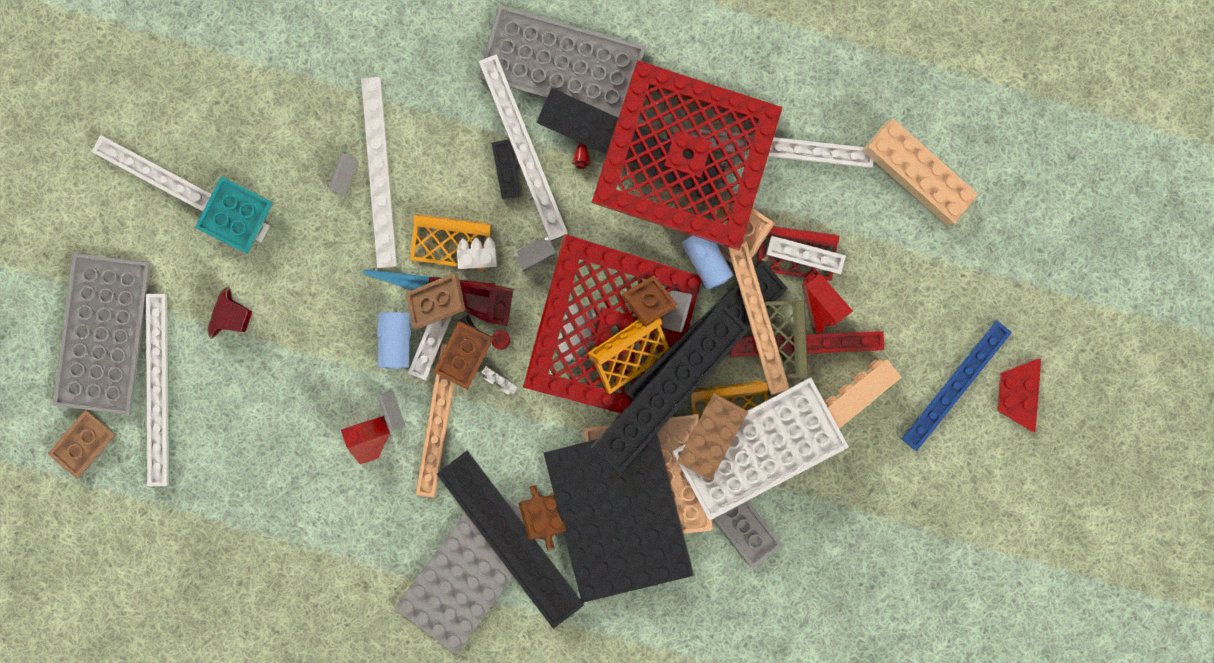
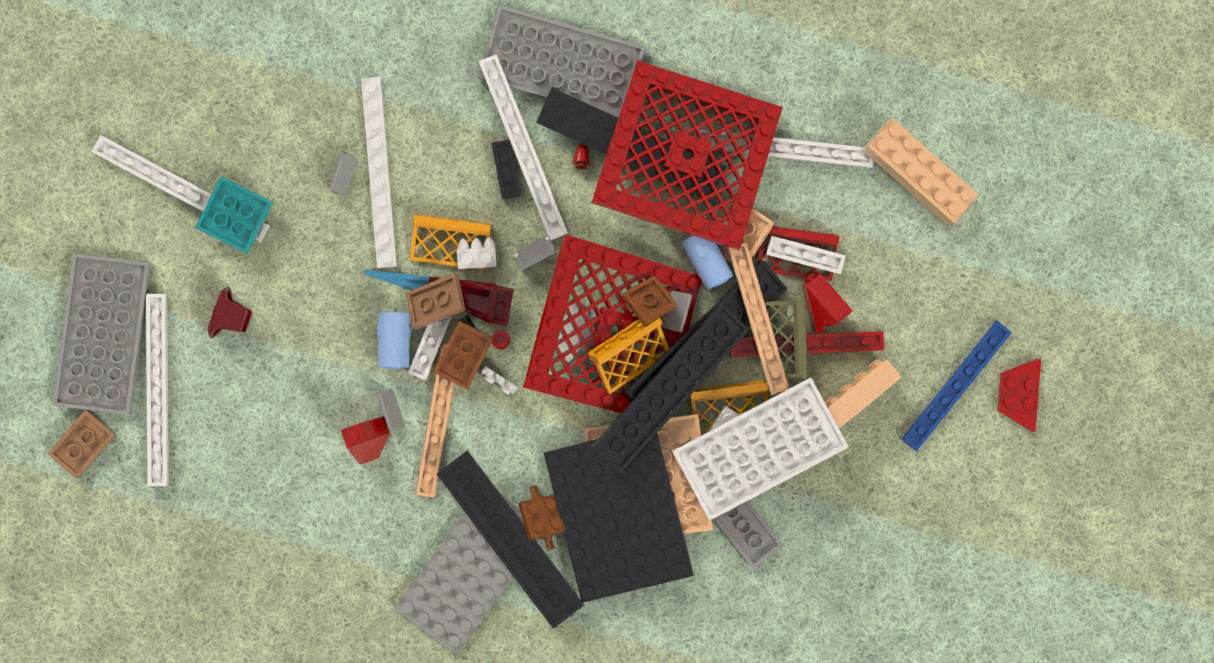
medium nougat plate [676,393,748,481] -> none

